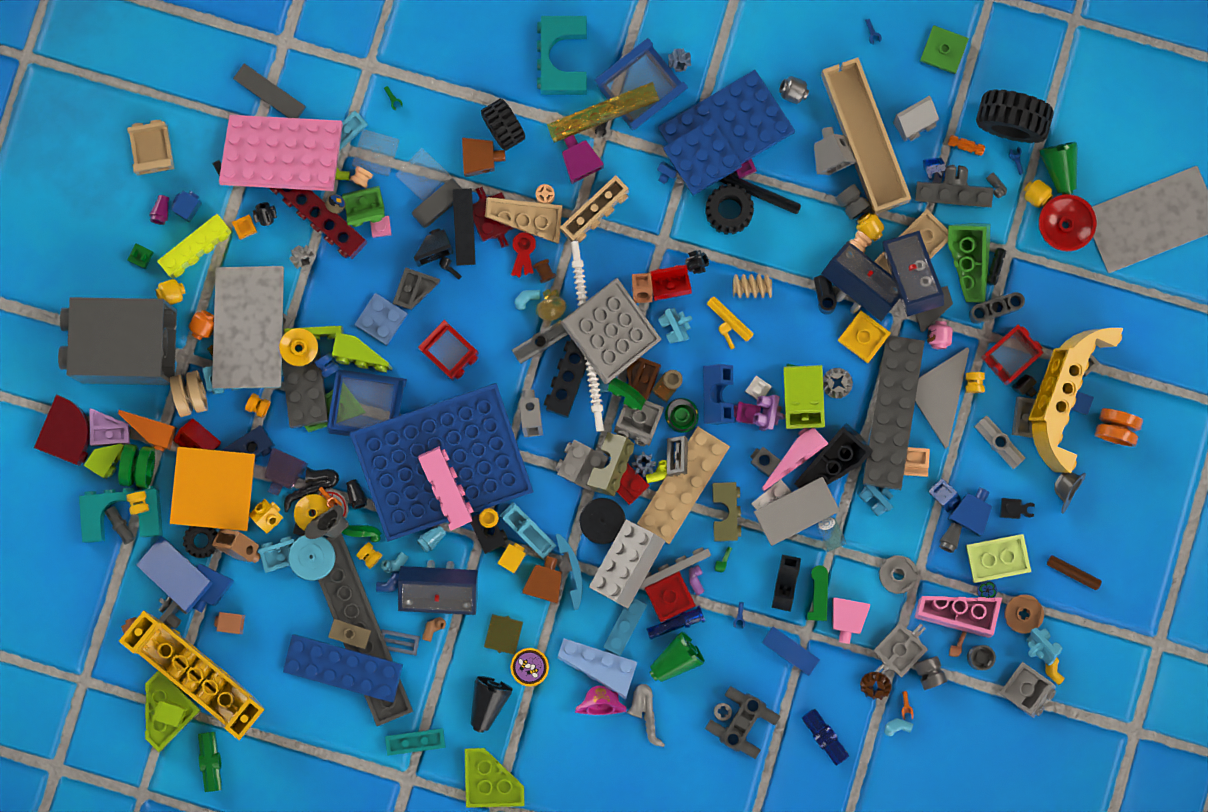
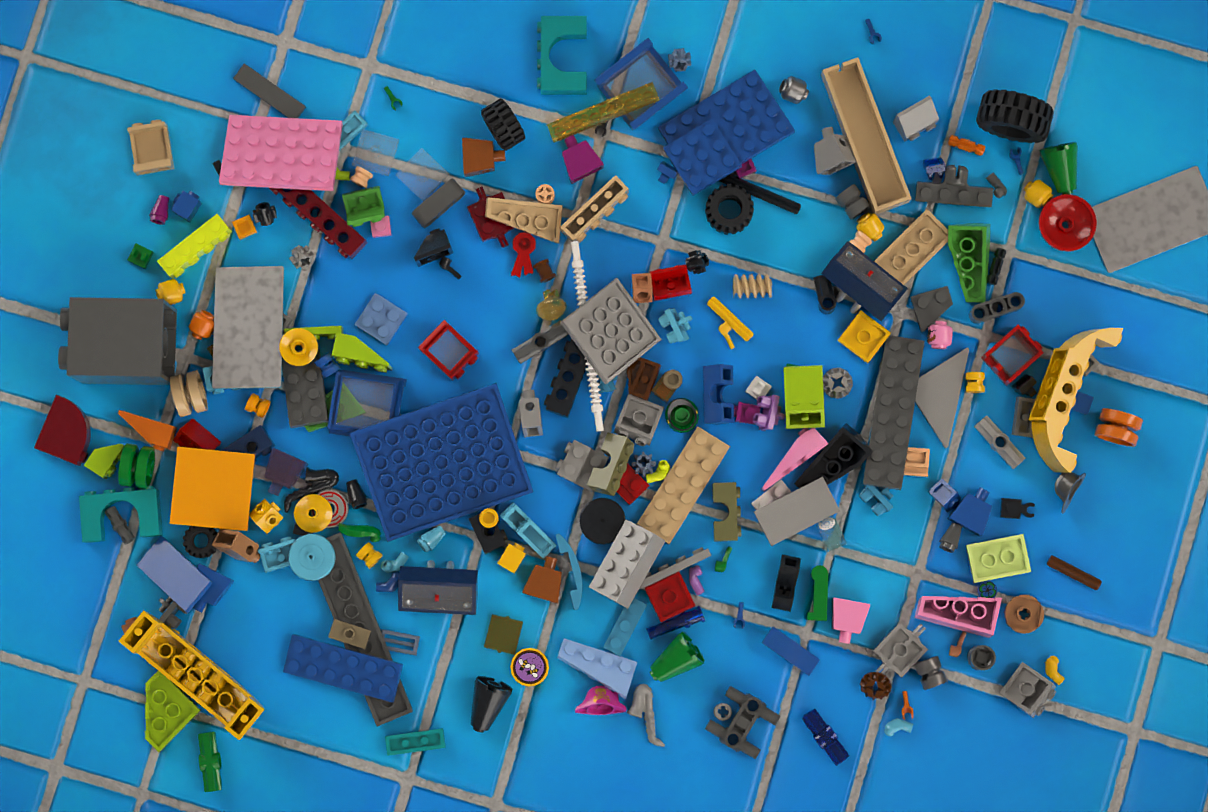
lavender wing [90,409,130,446] -> none
yellow wheel [126,491,149,514] -> none
lime slope [151,700,188,727] -> none
nougat brick [214,612,245,634] -> none
dark grey piece [305,505,349,539] -> none
orange hand [319,487,342,508] -> none
tile [325,194,346,214] -> none
dark grey wing [393,267,440,310] -> none
bright pink wedge [418,446,474,531] -> none
medium nougat arm [422,617,446,642] -> none
black tile [453,188,476,265] -> none
lime plate [465,748,525,808] -> none
medium azure arm [514,290,540,310] -> none
green slope [607,378,646,410] -> none
dark grey tile [667,436,688,477] -> none
dark grey brick [750,447,781,477] -> none
light grey tile [879,556,918,594] -> none
piece [882,231,944,317] -> none
bright green plate [920,25,969,74] -> none
medium azure hips [1026,628,1063,666] -> none

